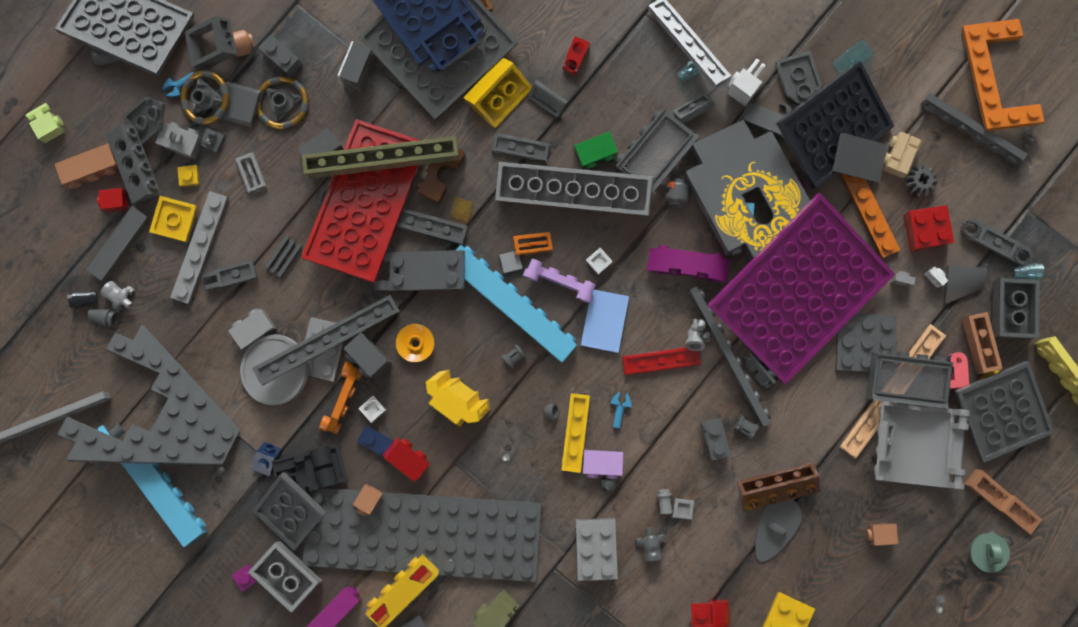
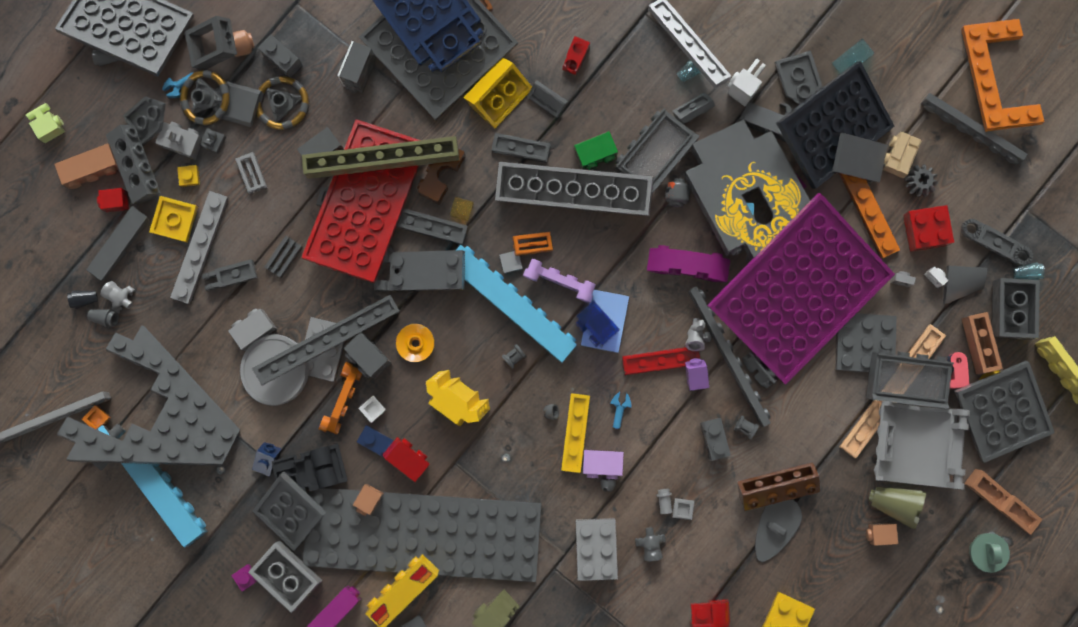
white plate [586,248,613,275] -> none
none -> orange plate [82,405,111,429]
none -> clear blue brick [575,301,620,348]
none -> medium lavender brick [685,358,709,391]
none -> olive cone [868,487,926,529]

